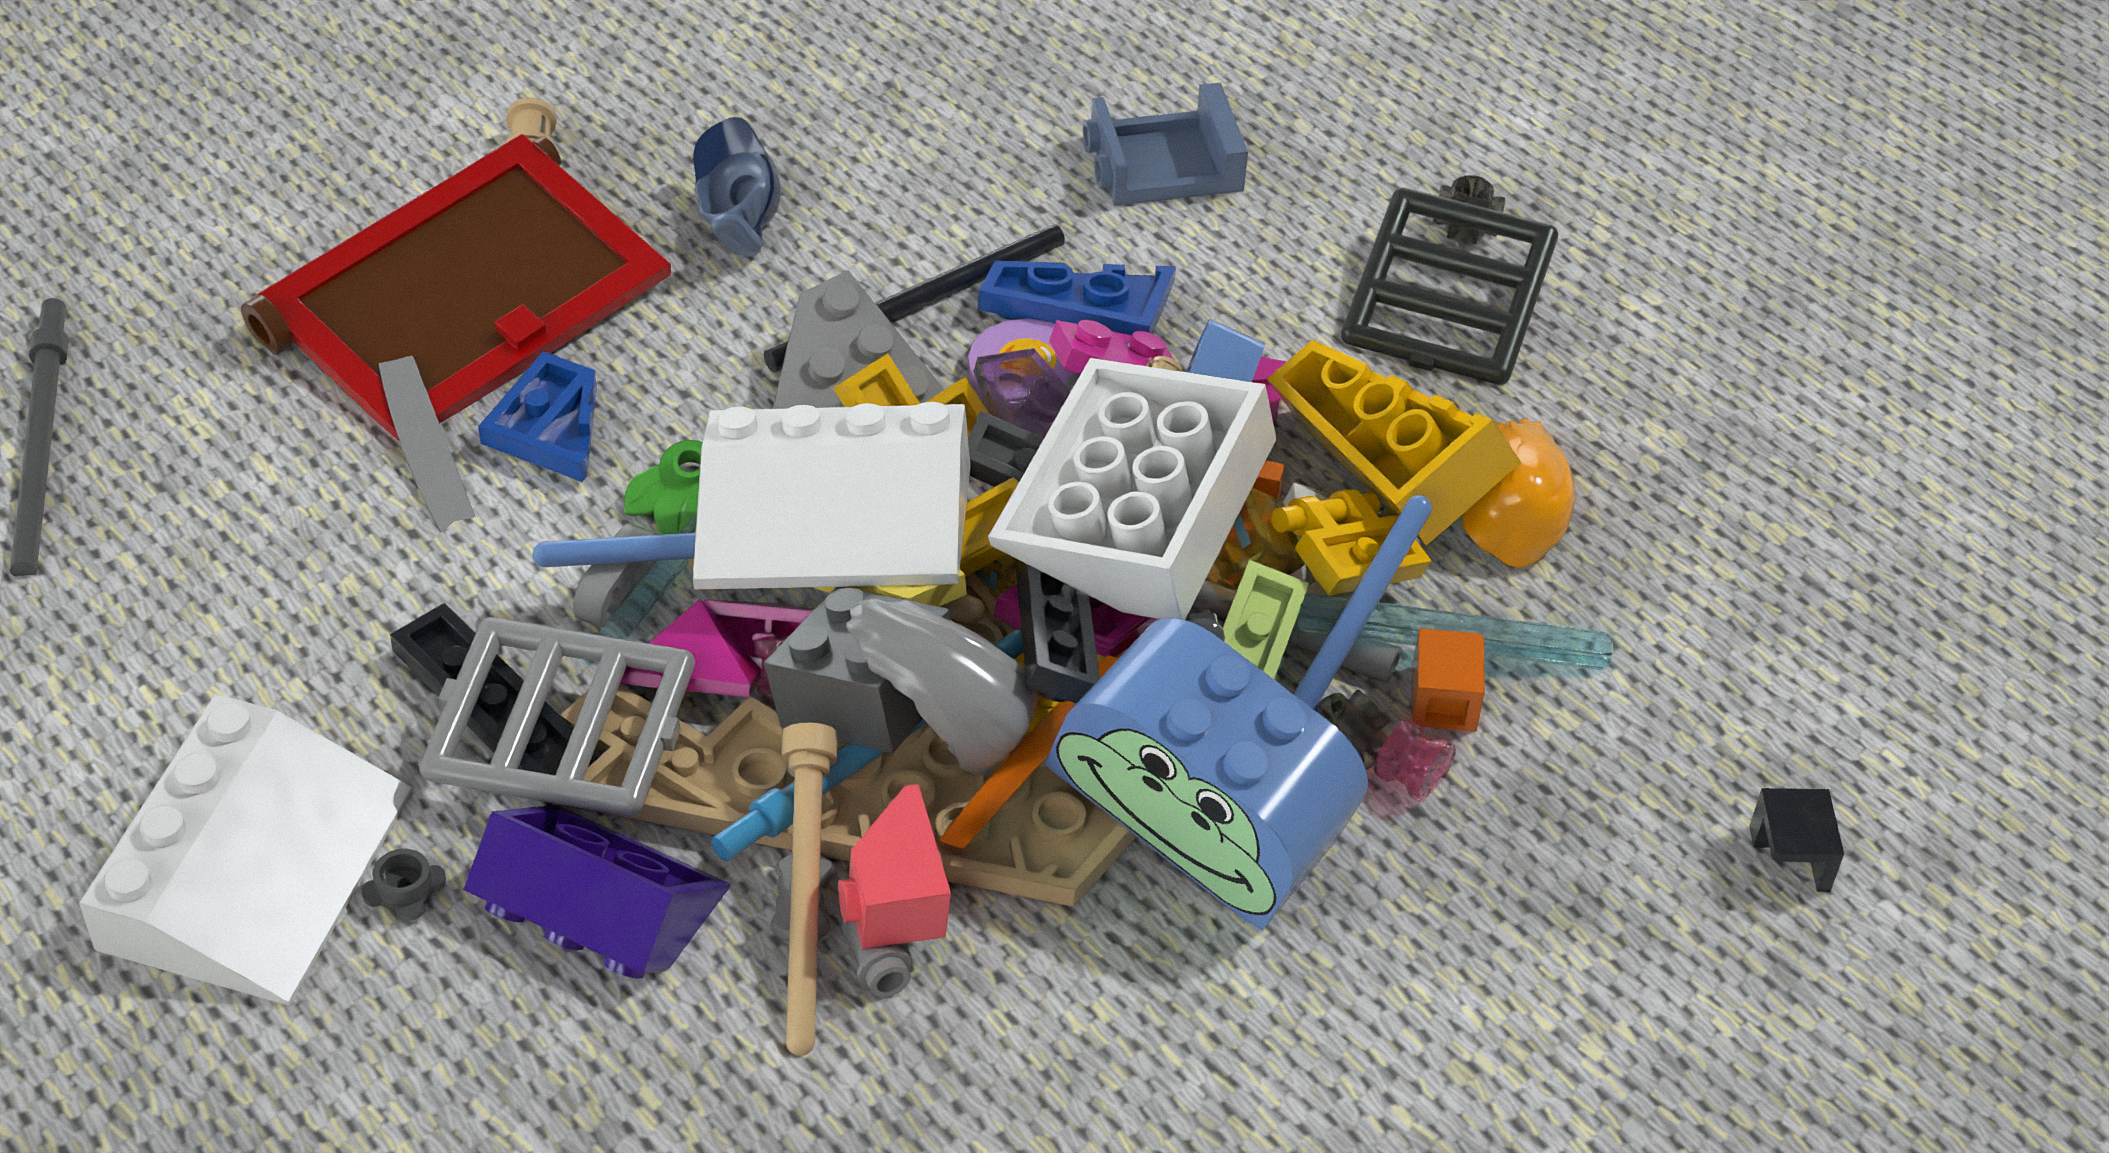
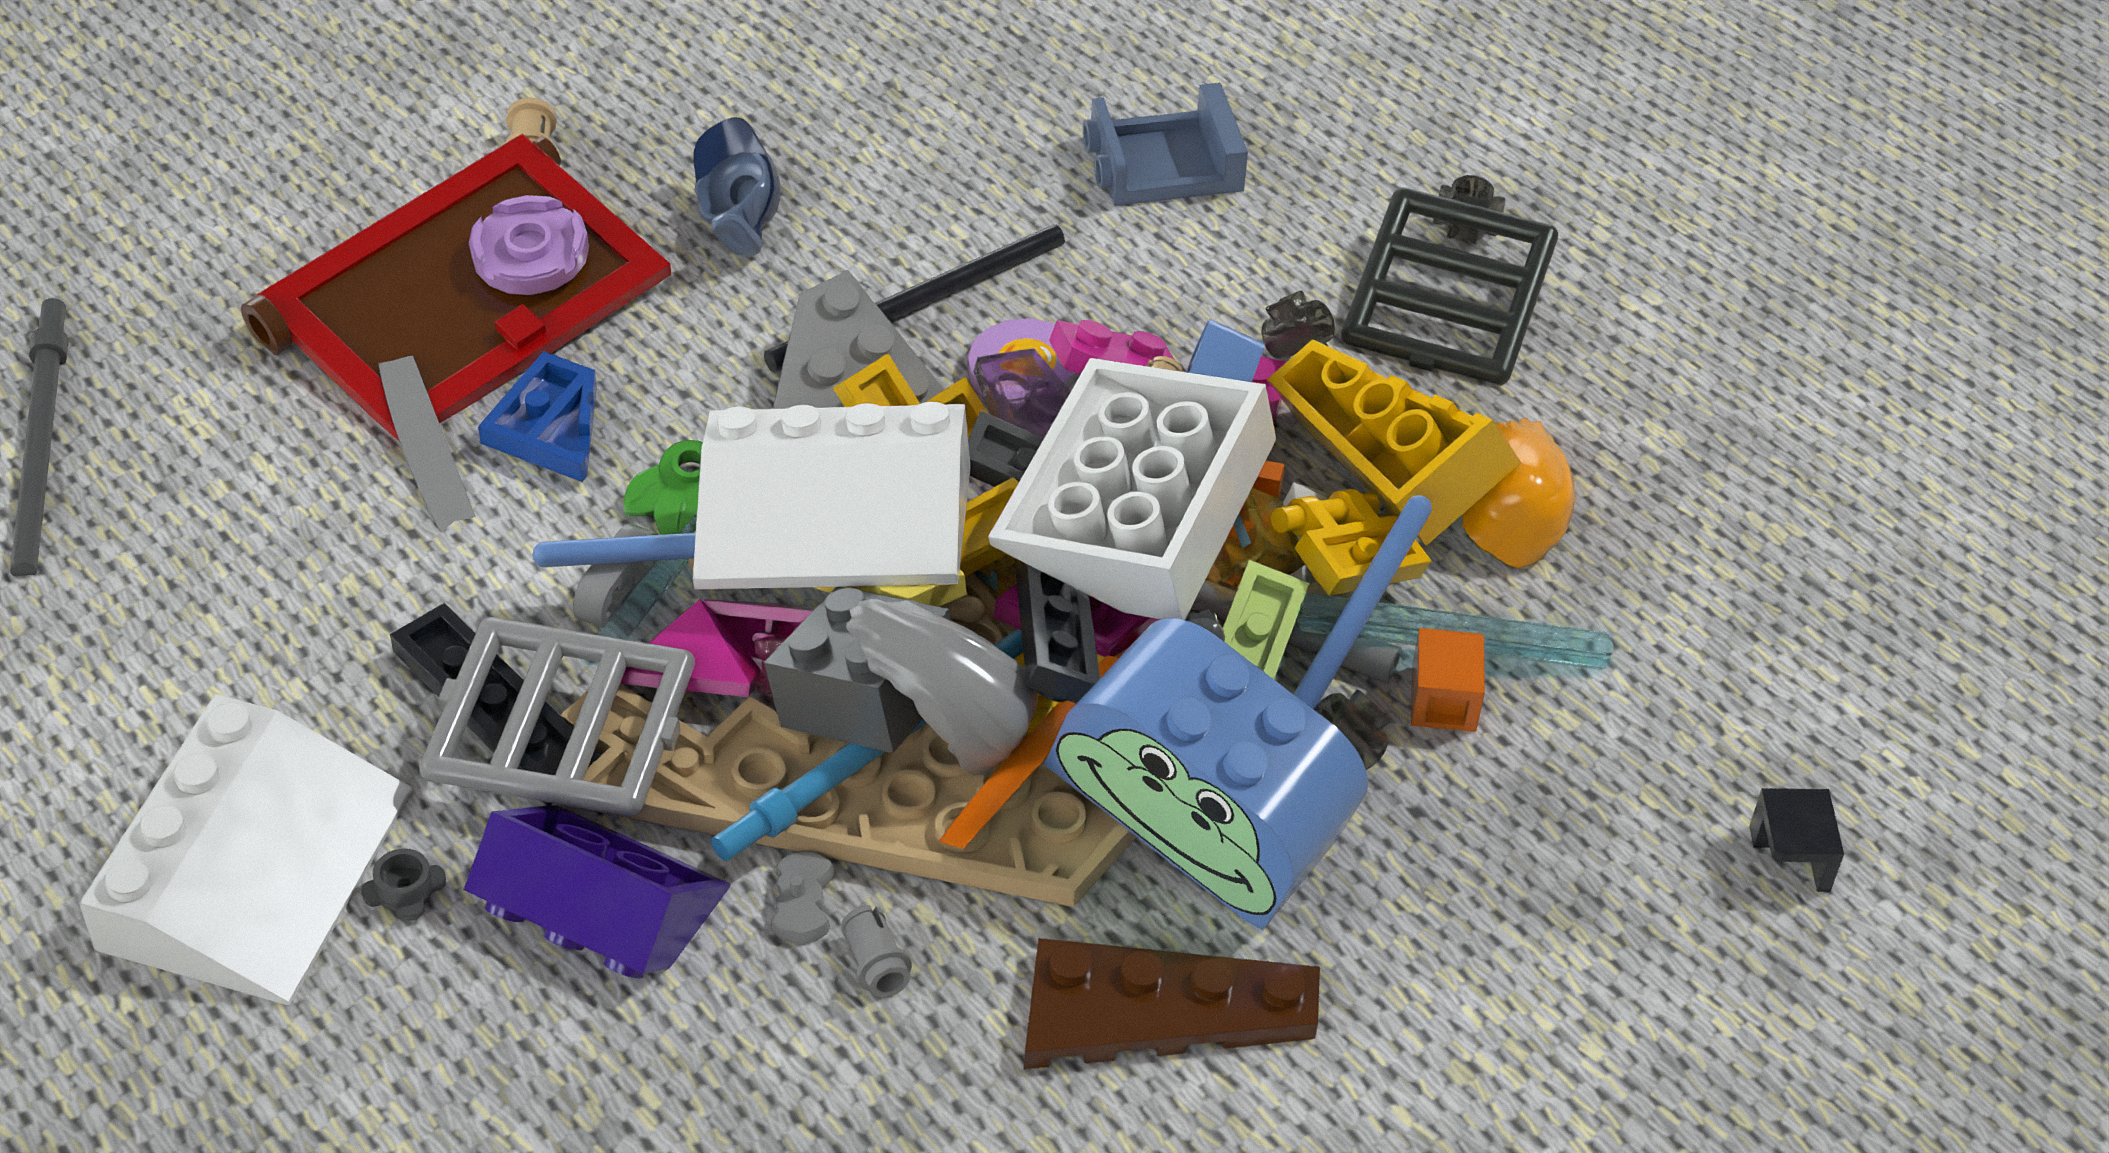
tan piece [781,723,838,1056] -> none
coral slope [838,784,951,950] -> none
blue wing [978,261,1176,335] -> none
clear pink wheel [1374,718,1456,802] -> none
none -> lavender tile [469,195,589,295]
none -> reddish brown wing [1024,938,1320,1070]
none -> clear smoke gear [1261,290,1335,360]

